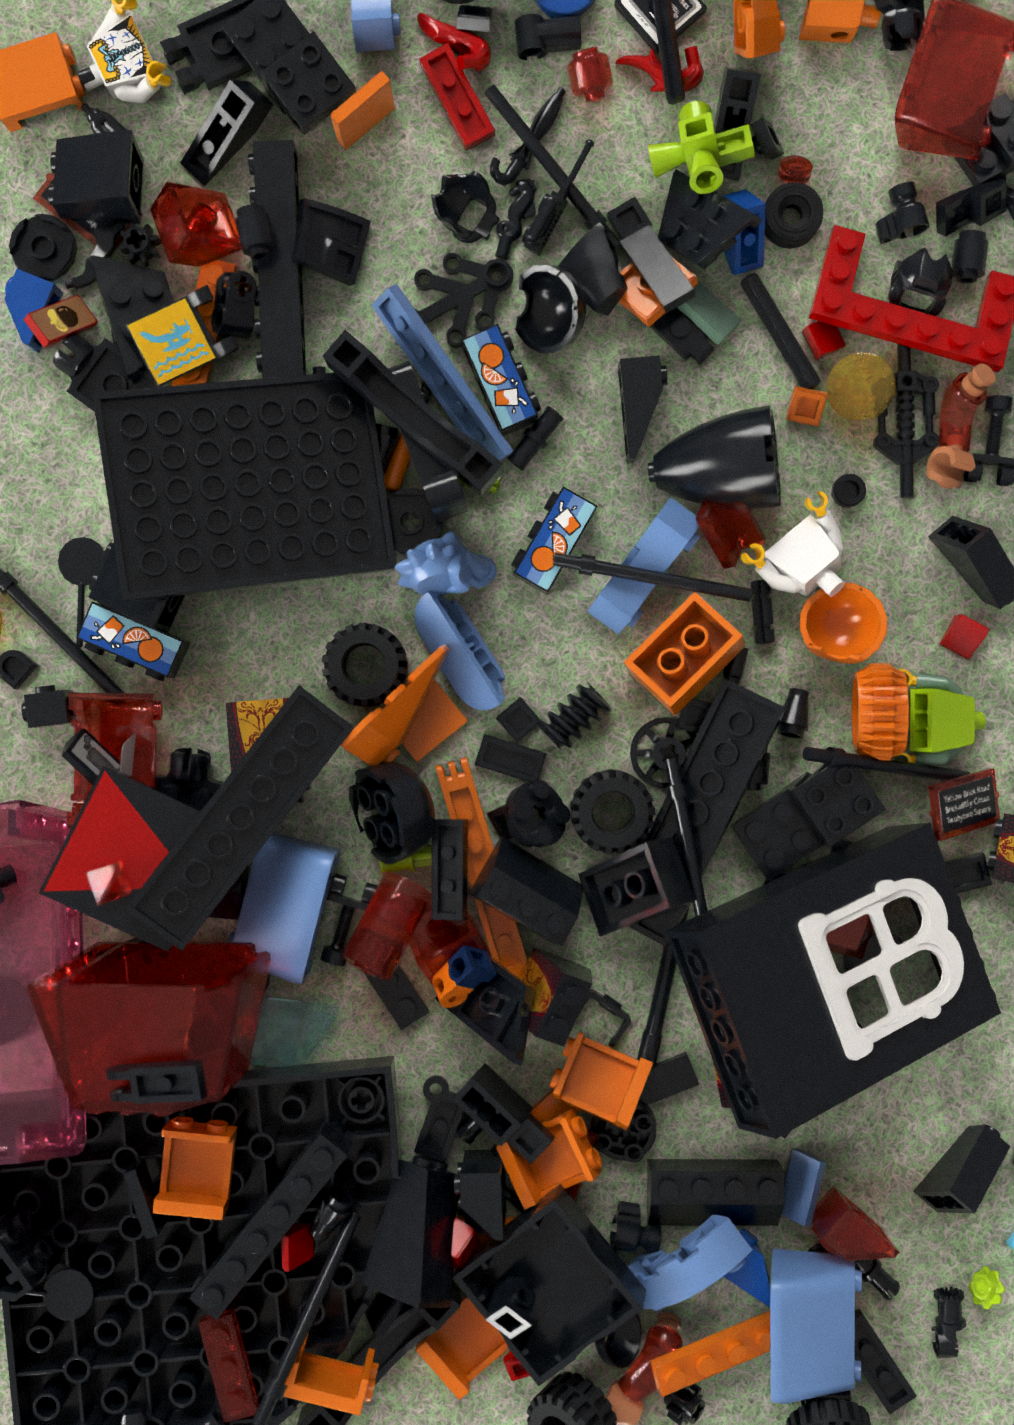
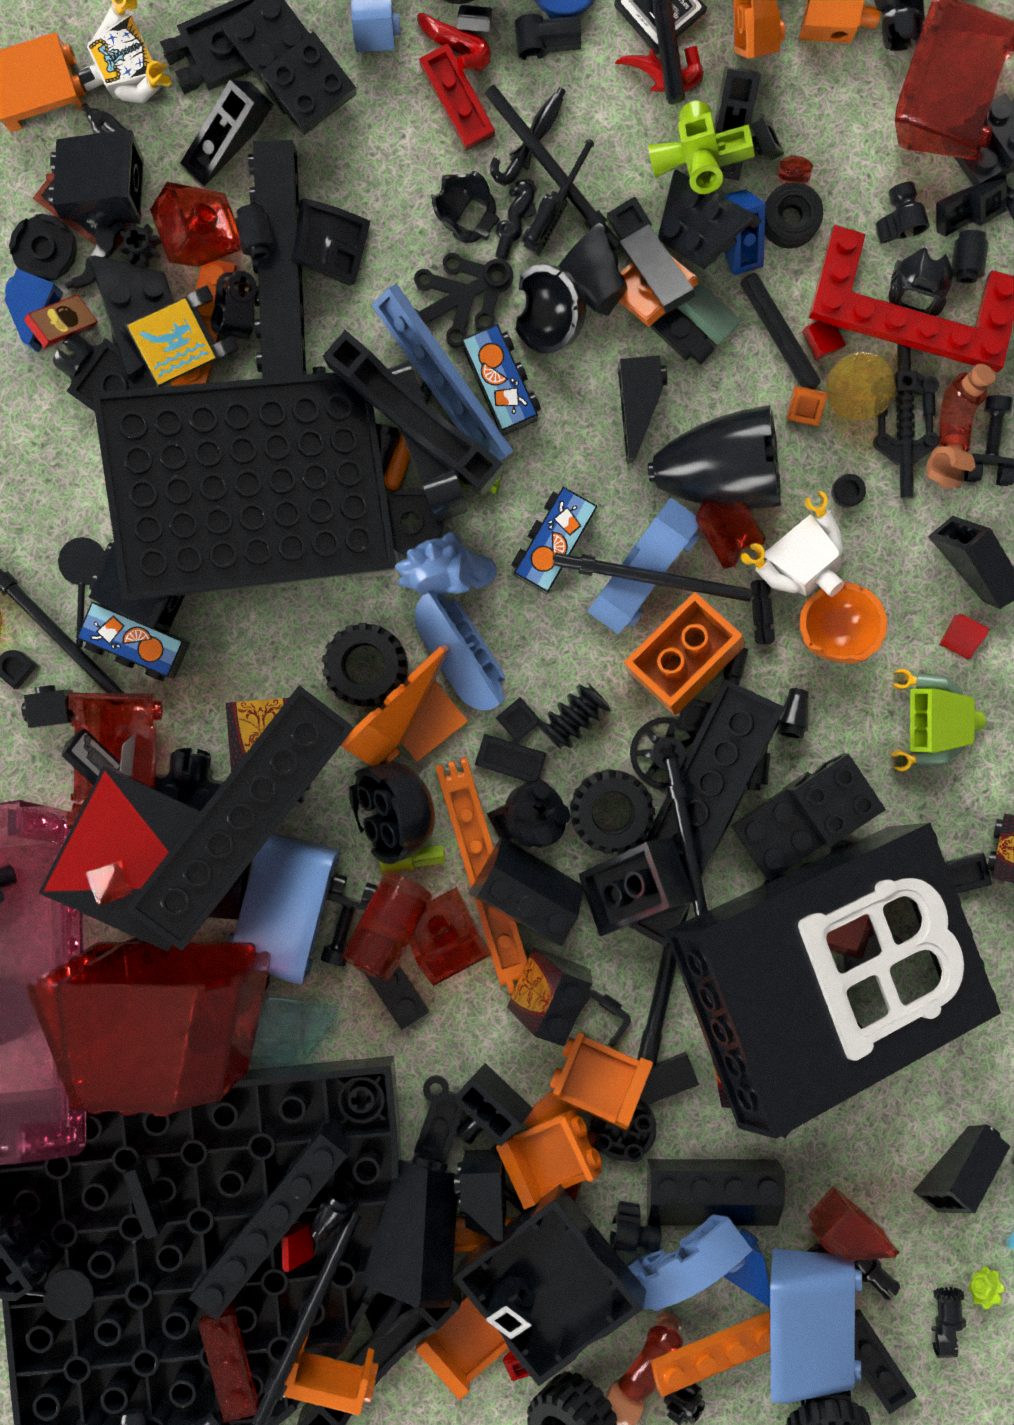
black hinge [106,1060,208,1104] -> none
orange panel [153,1116,237,1220] -> none
orange tile [330,71,395,151] -> none
black plate [431,819,468,921] -> none
dark blue leg [432,945,497,1008] -> none
black wing [435,957,535,1065] -> none
red slope [451,1217,478,1270] -> none
black pin [507,406,564,471] -> none
black plate [507,1113,555,1164] -> none
clear red head [567,47,613,103] -> none
black piece [594,1313,642,1368] -> none
medium blue tile [781,1149,827,1226] -> none
black bar [803,747,971,784] -> none
orange gear [851,663,909,761] -> none
piece [928,768,1000,841] -> none

